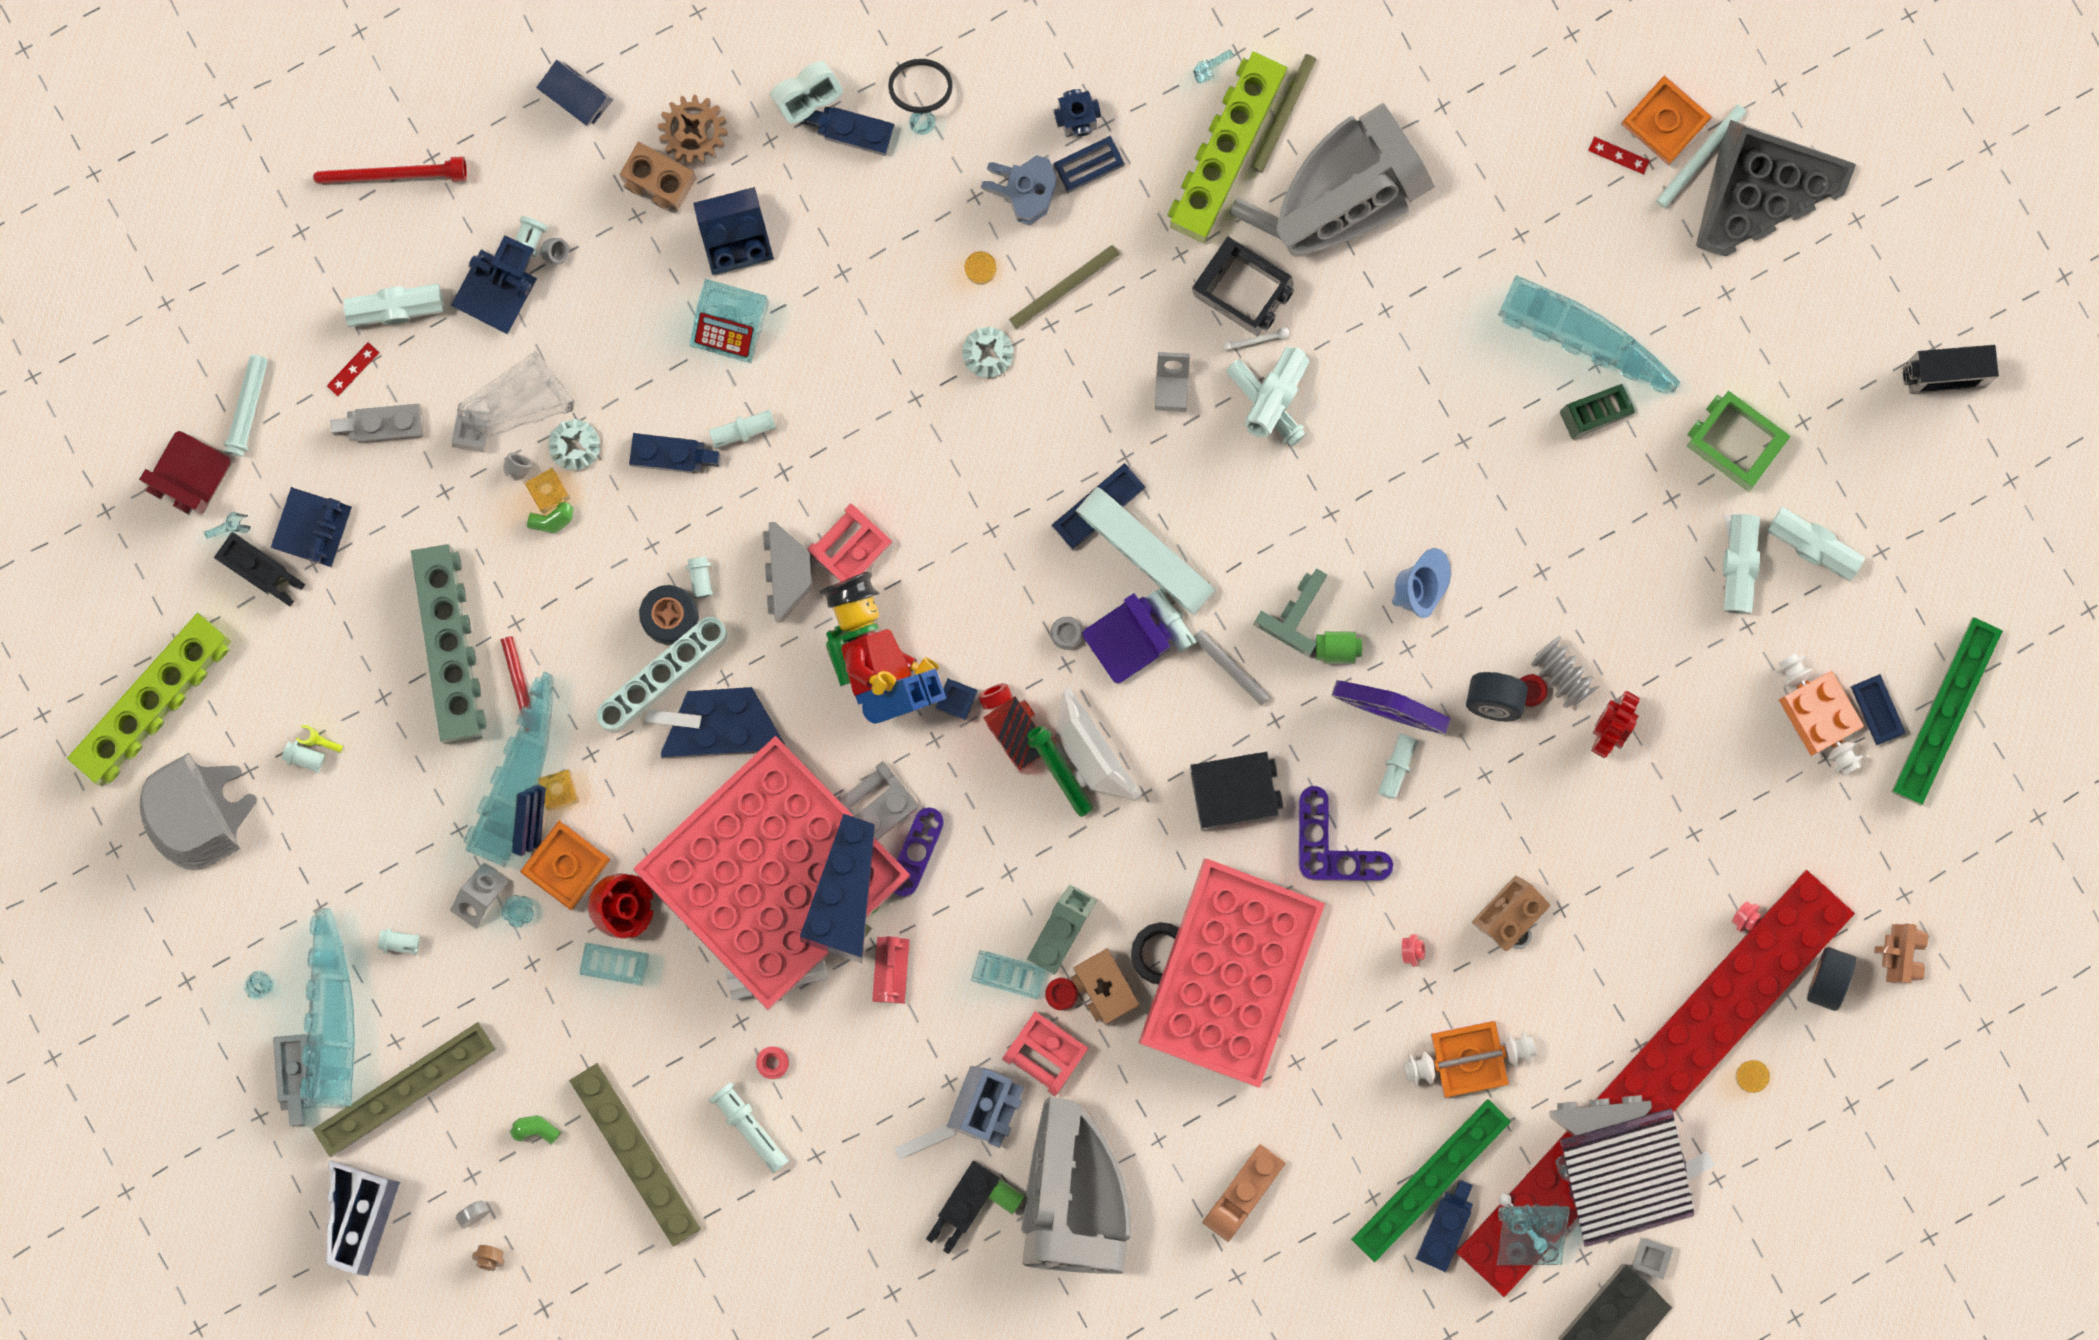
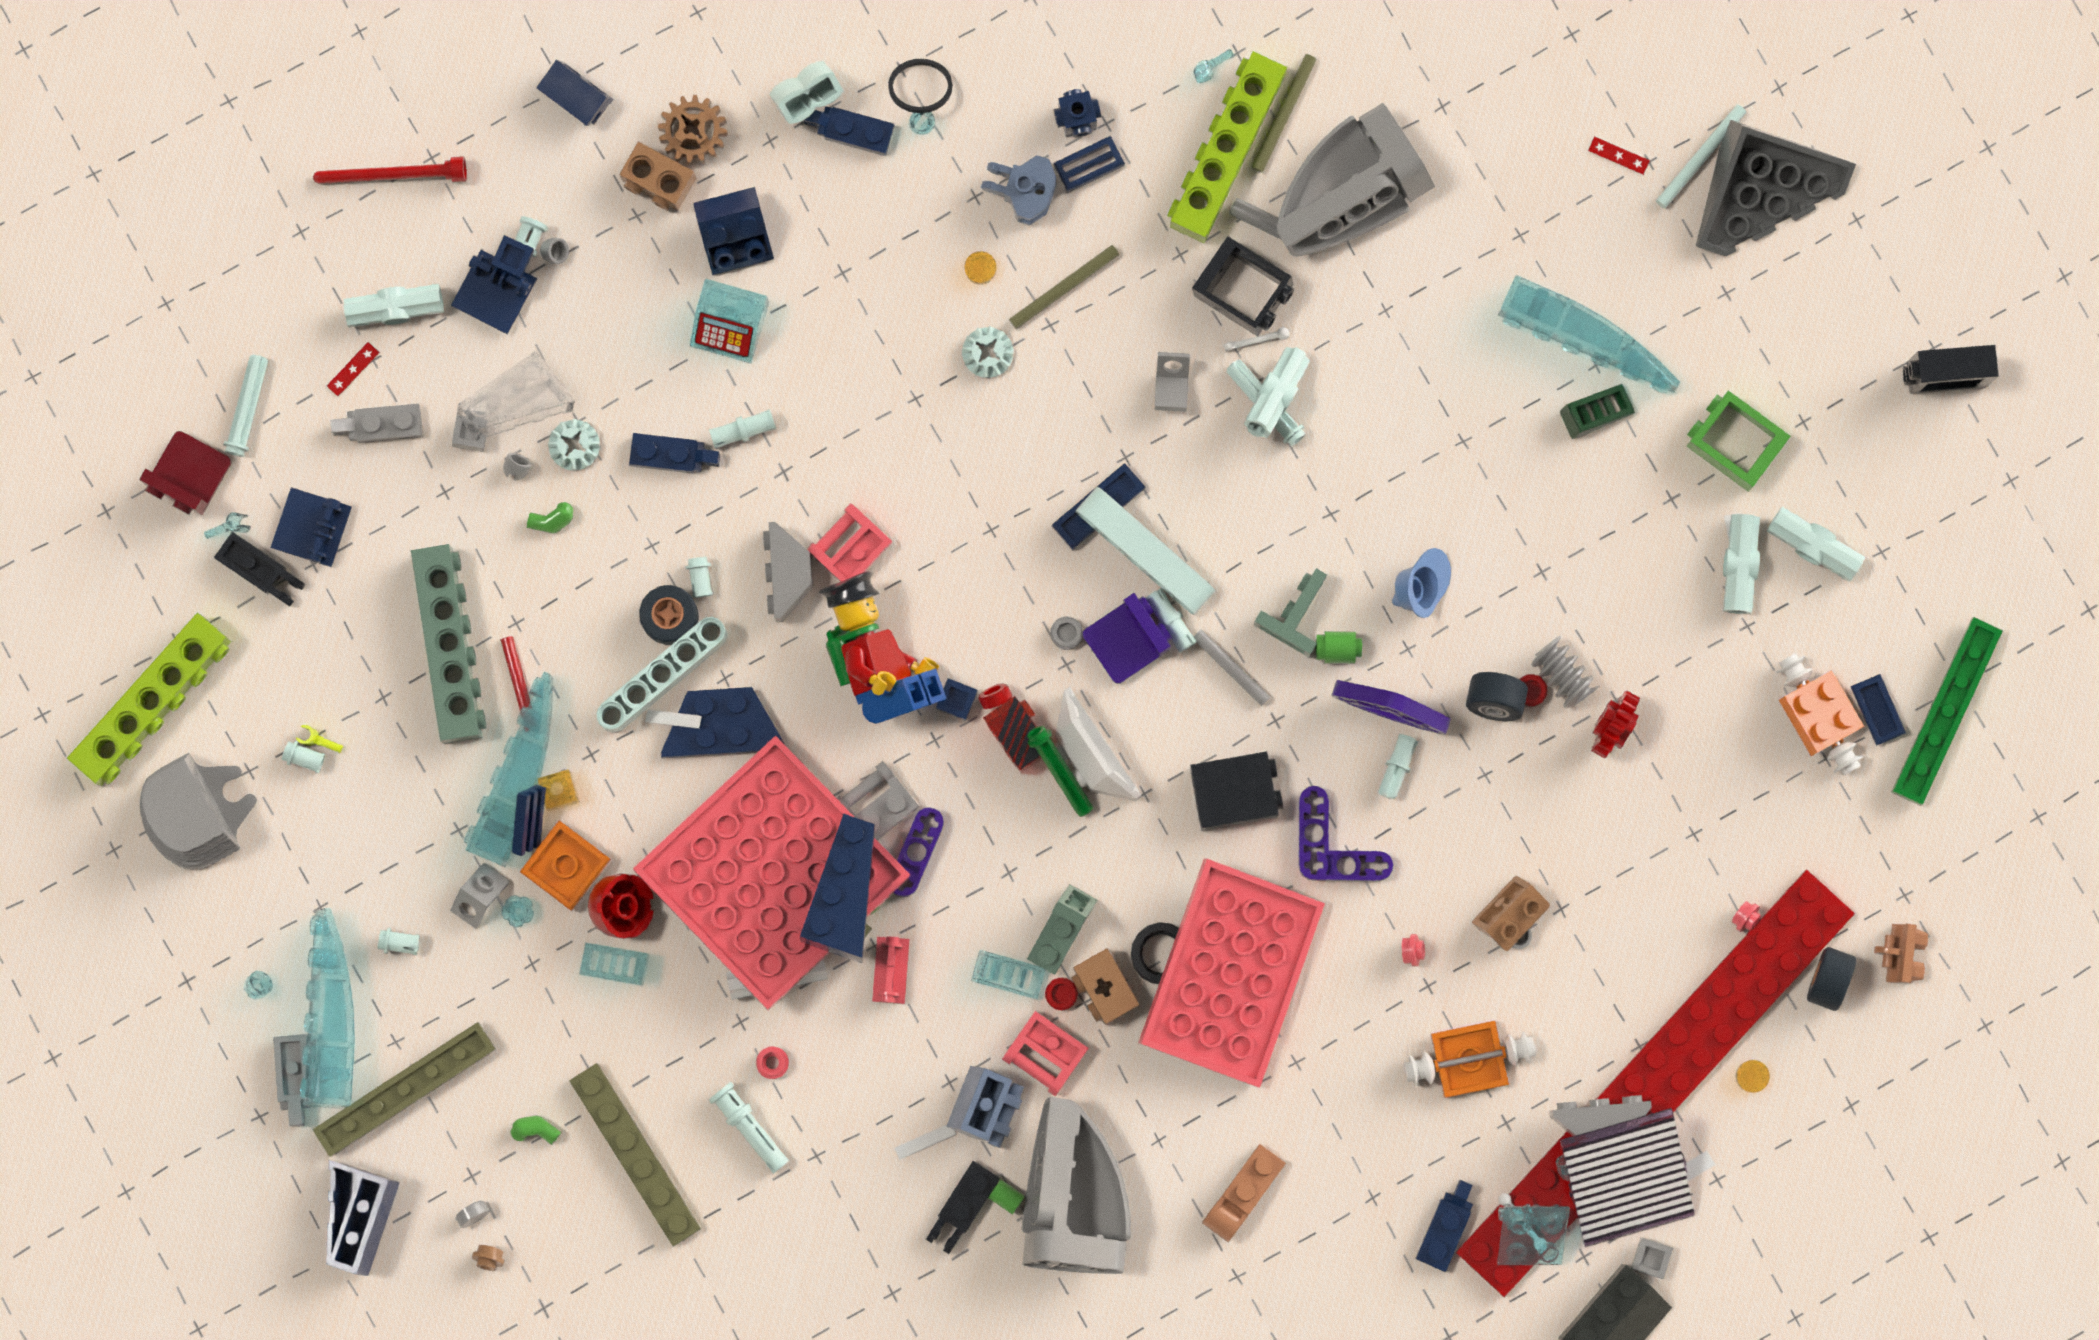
clear yellow plate [524,467,571,514] -> none
green plate [1351,1099,1511,1263] -> none
orange plate [1621,75,1712,166] -> none

